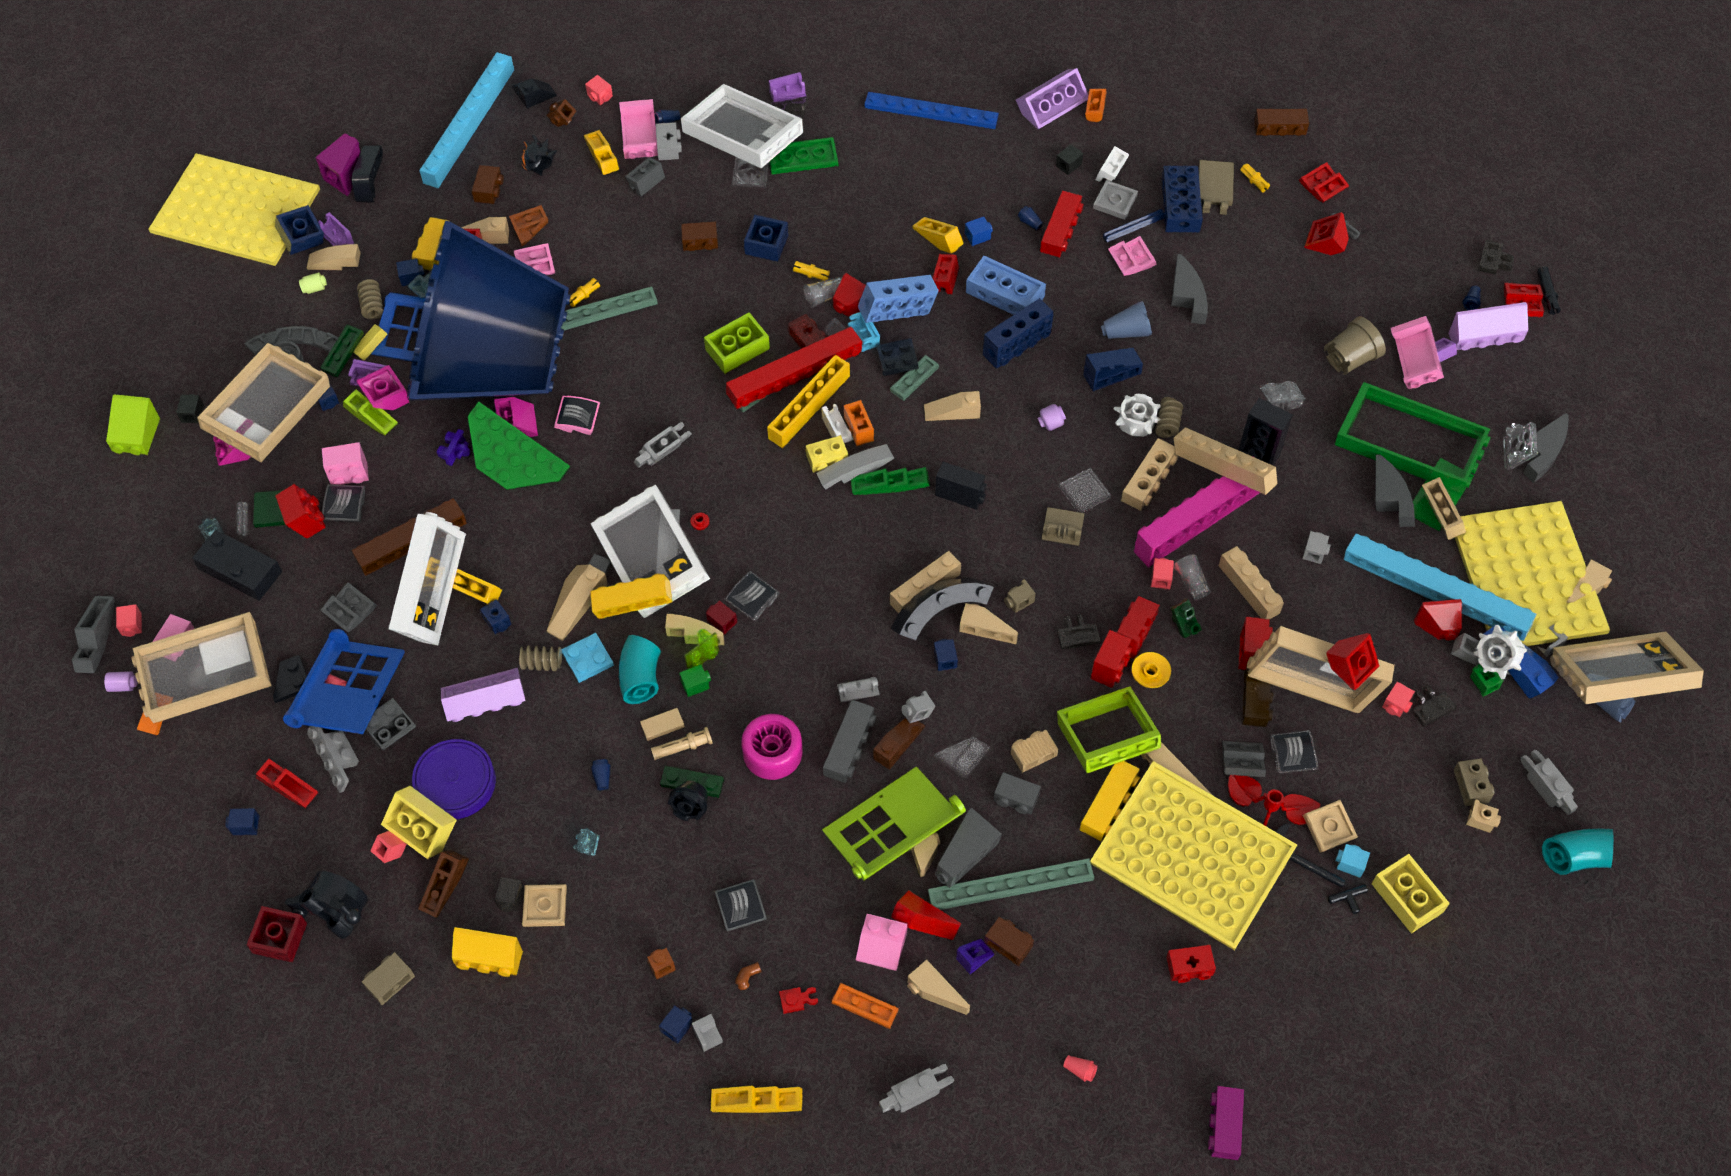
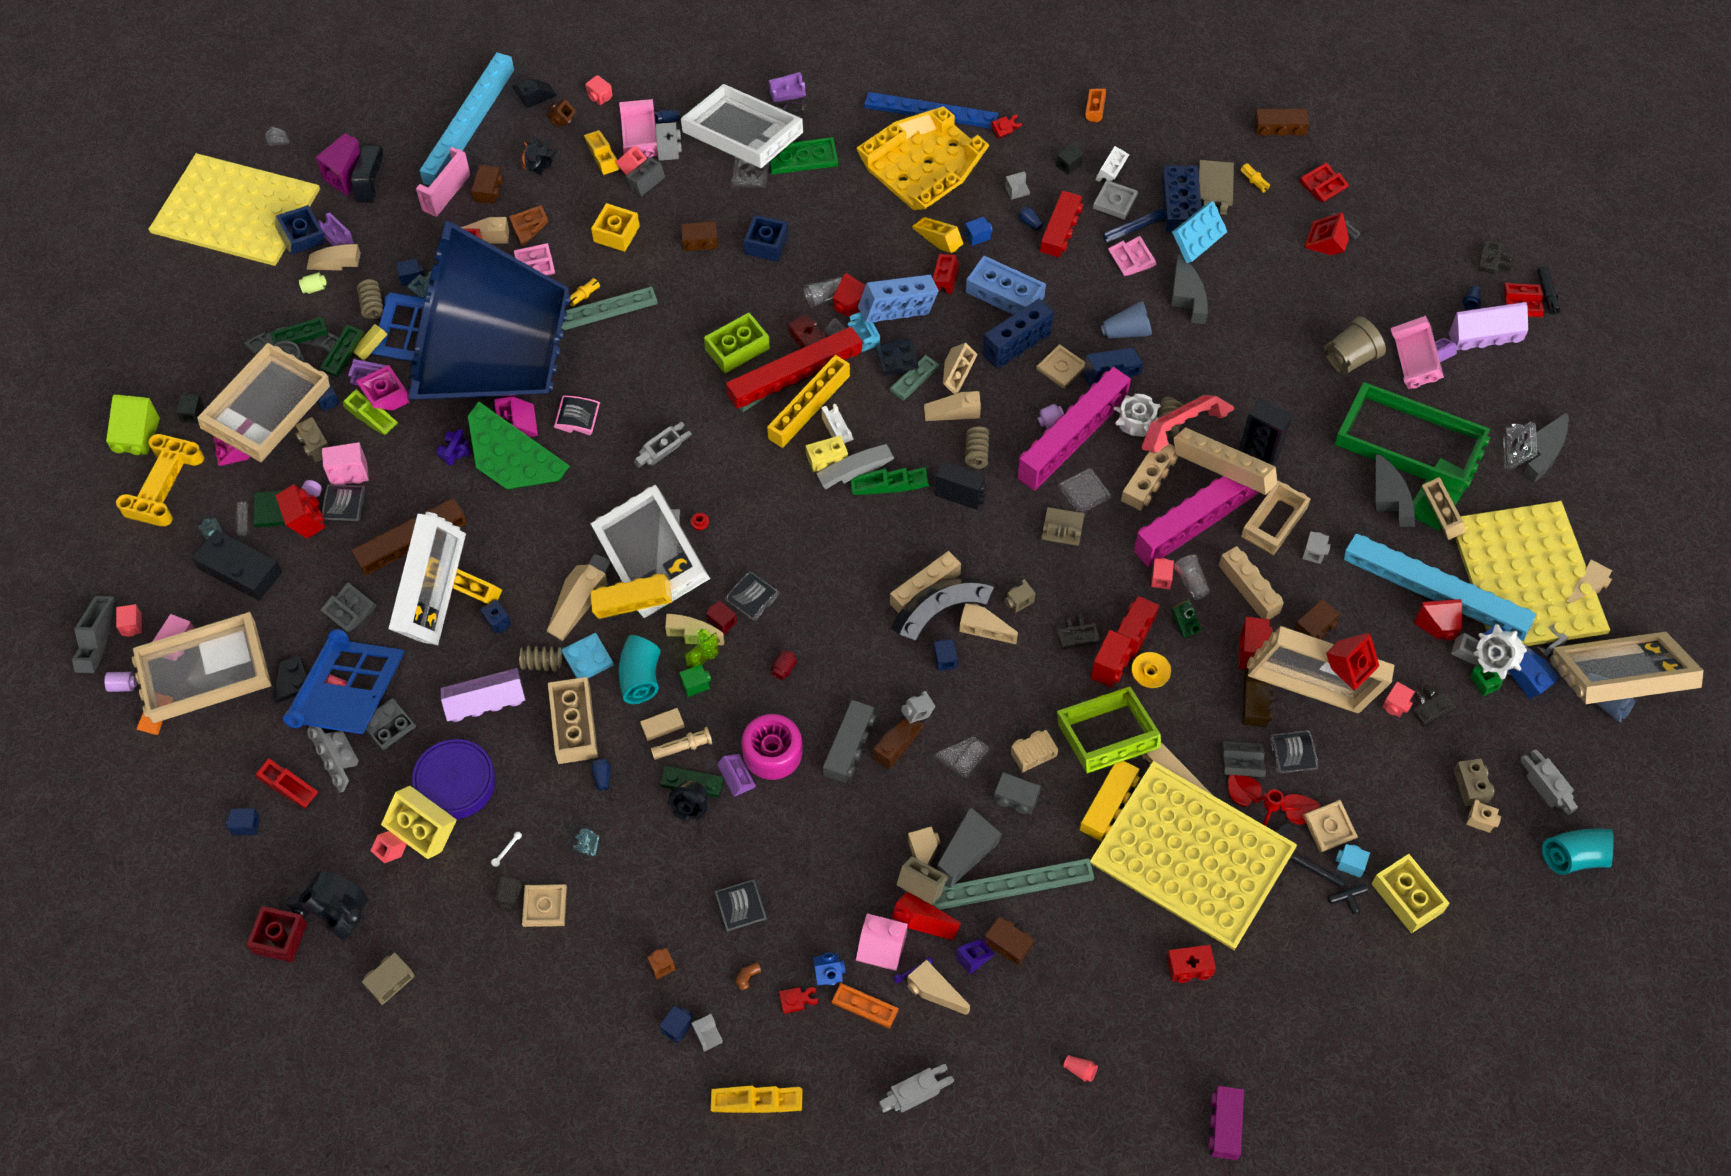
yellow brick [412,217,448,270] -> none
reddish brown slope [419,850,469,918] -> none
yellow slope [452,927,523,977] -> none
yellow pin [793,261,830,282] -> none
lime door [822,767,966,880] -> none
light grey hinge [837,677,880,702] -> none
orange brick [844,400,874,446] -> none
lavender slope [1016,68,1088,129] -> none
clear hinge [1260,381,1305,410] -> none
none -> yellow beam [116,434,204,526]
none -> clear slope [265,127,290,146]
none -> dark green plate [270,316,328,344]
none -> dark tan brick [295,417,329,463]
none -> lavender tile [302,480,322,497]
none -> bright pink panel [416,147,471,217]
none -> white hinge [491,832,522,867]
none -> tan brick [548,677,598,764]
none -> yellow brick [591,203,640,252]
none -> coral brick [616,145,647,175]
none -> medium lavender slope [717,754,756,797]
none -> dark red brick [770,650,797,680]
none -> blue brick [813,953,846,986]
none -> yellow wedge [857,106,989,210]
none -> dark purple hinge [893,957,933,983]
none -> dark tan brick [896,857,947,904]
none -> tan slope [943,343,978,394]
none -> dark tan piece [965,426,989,469]
none -> red plate [990,115,1022,139]
none -> light grey panel [1005,172,1030,200]
none -> dark pink brick [1018,367,1131,491]
none -> tan tile [1036,344,1085,389]
none -> coral slope [1142,395,1234,453]
none -> medium azure plate [1172,201,1227,263]
none -> tan piece [1241,481,1310,555]
none -> reddish brown brick [1294,599,1340,640]

